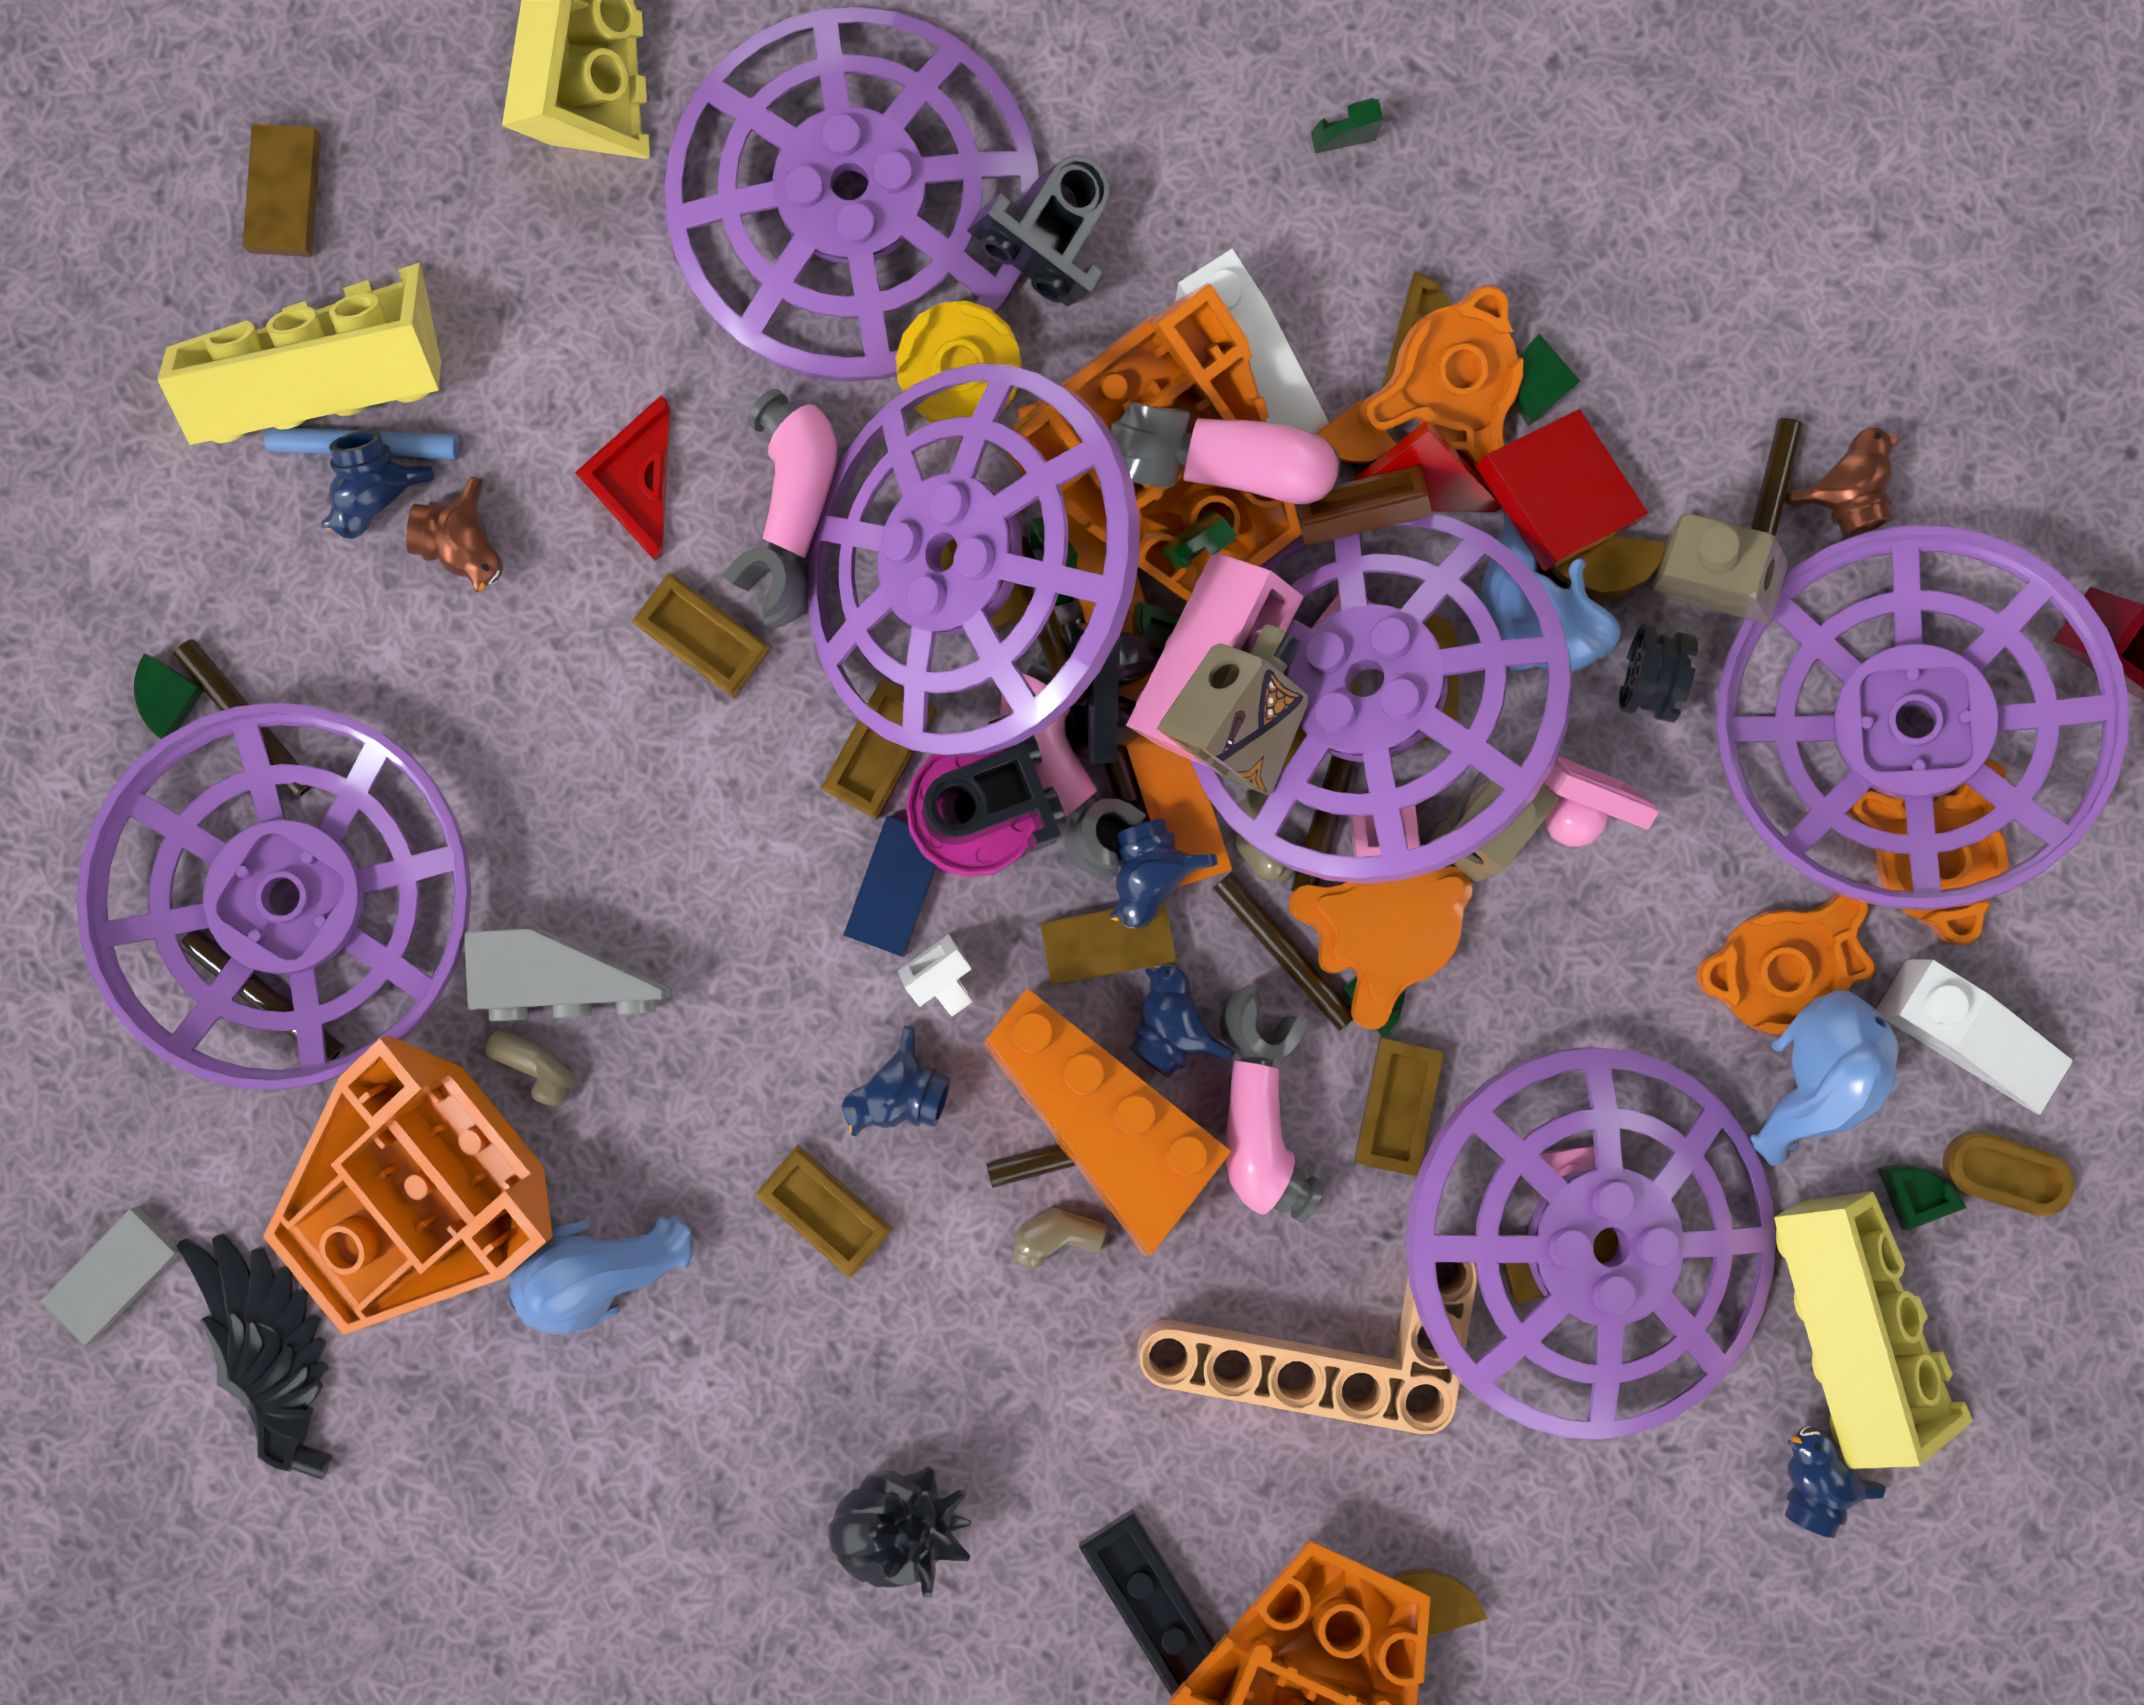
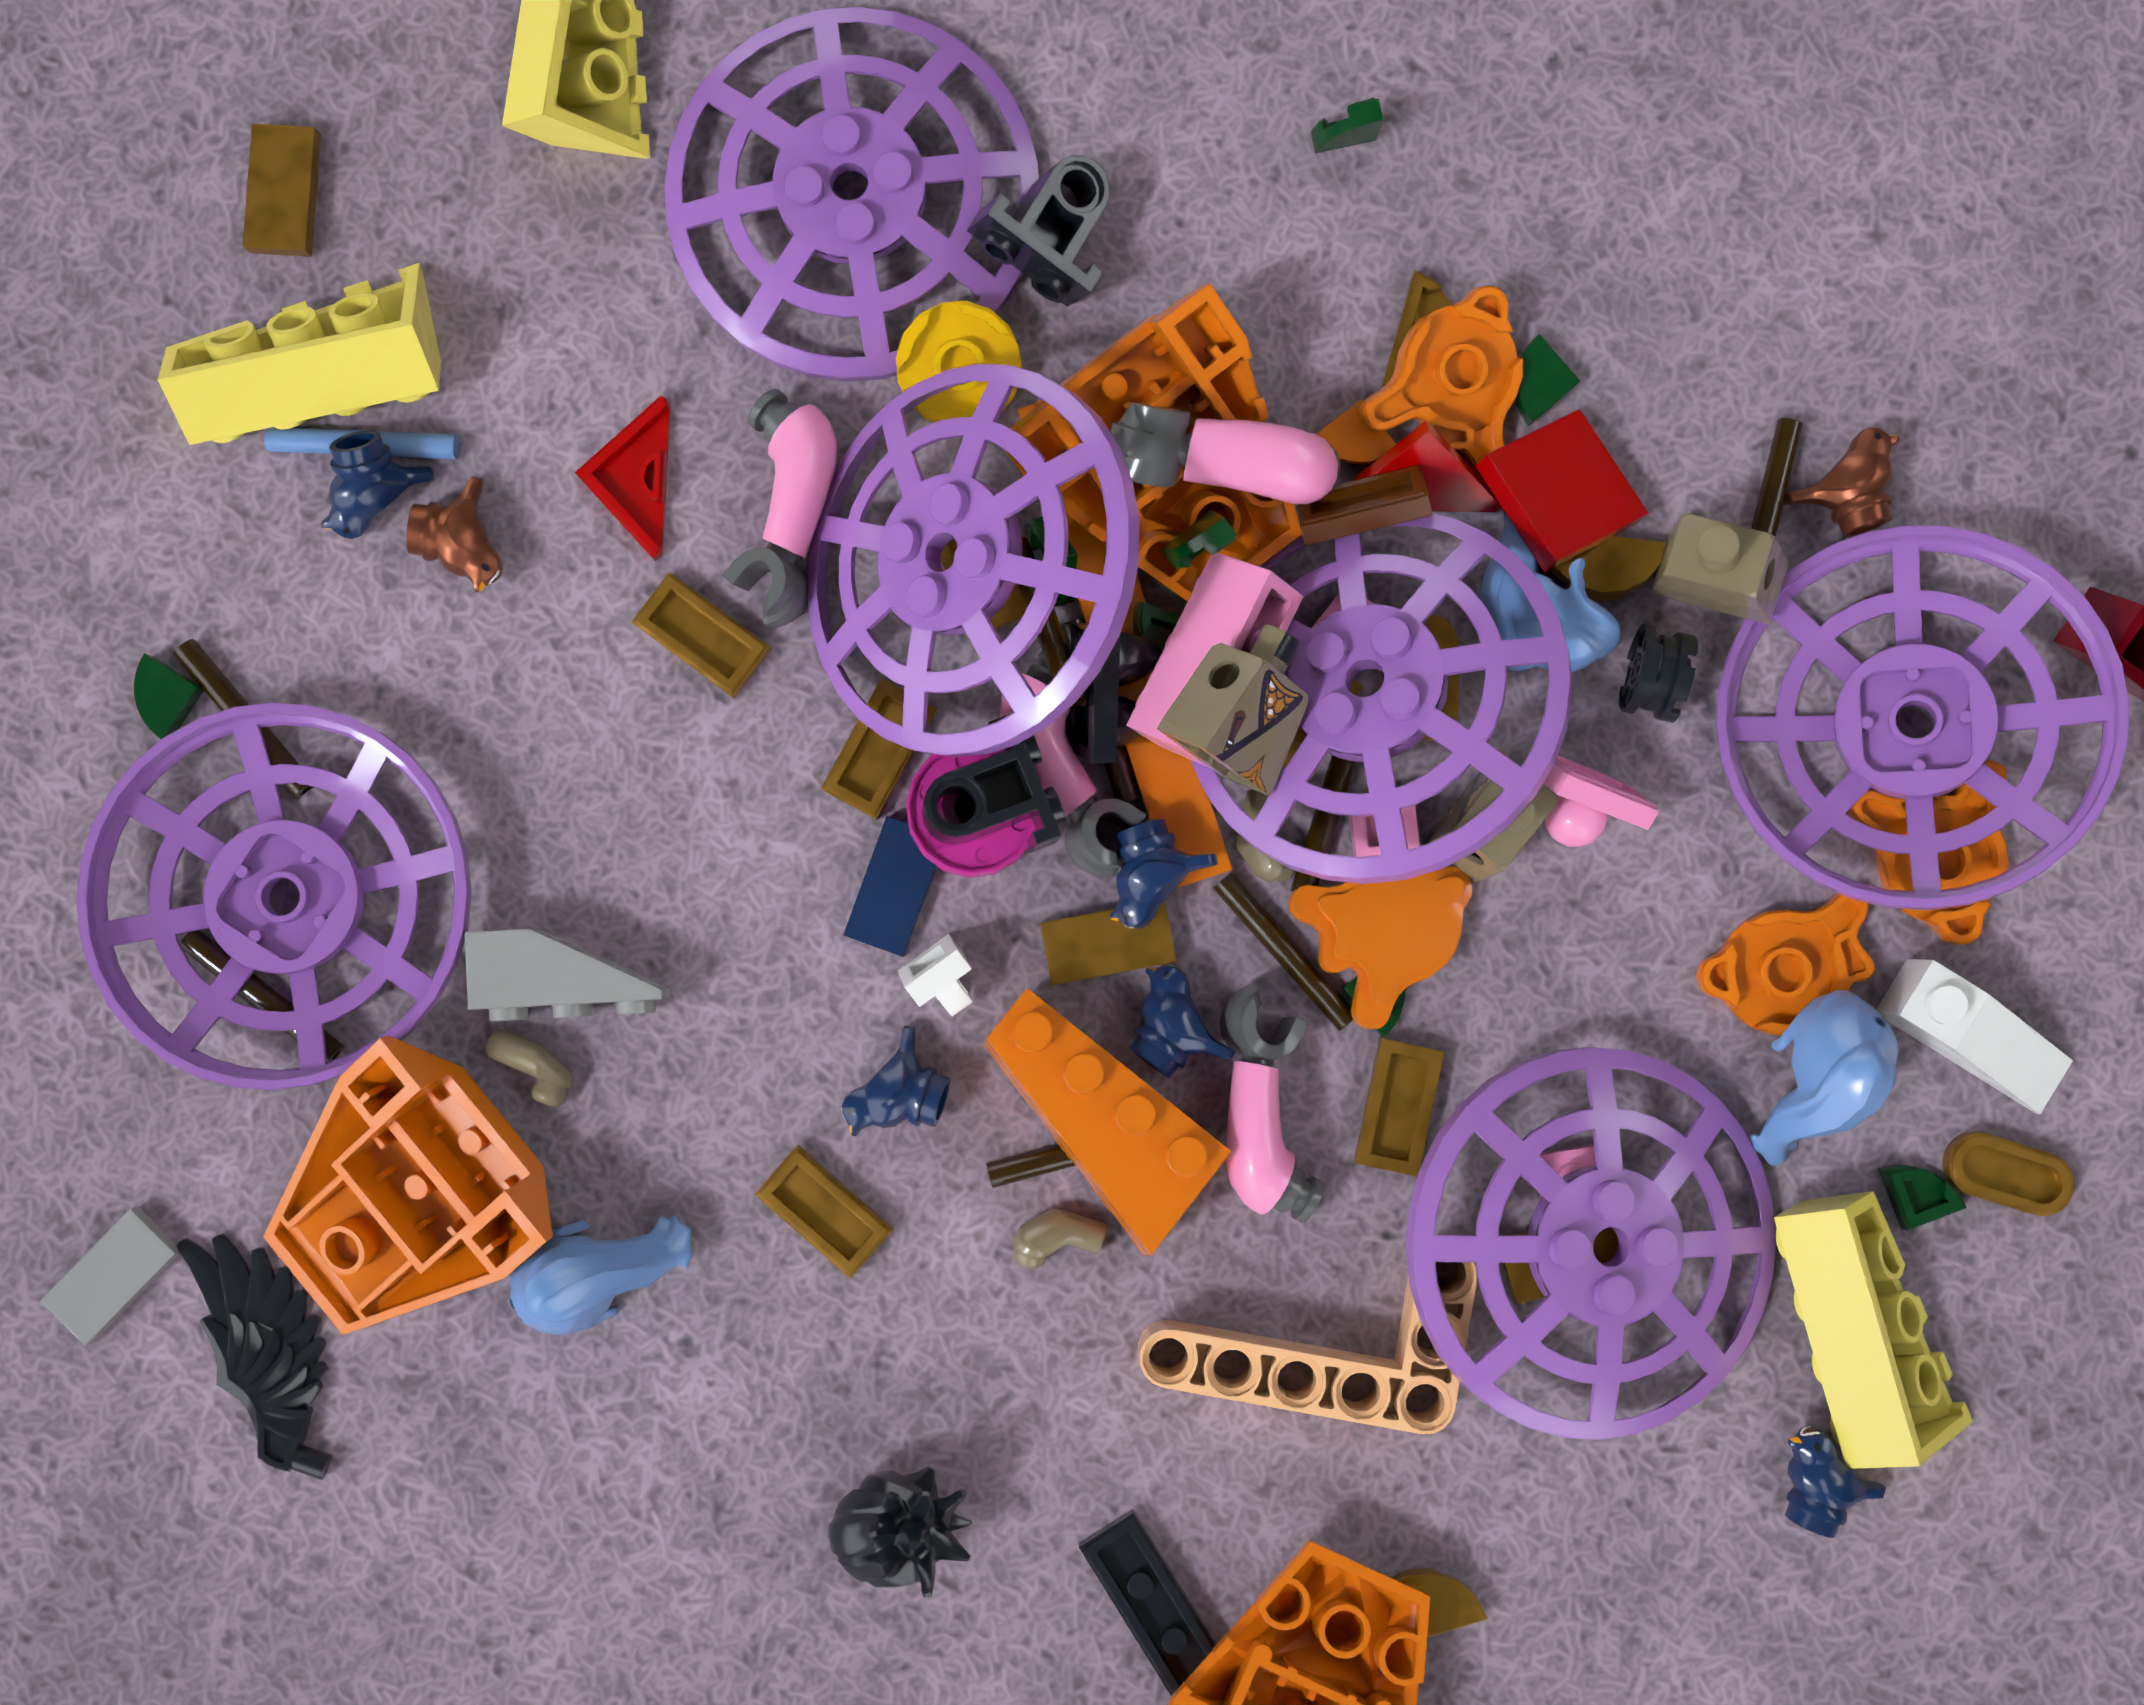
white slope [1175,249,1329,434] -> none

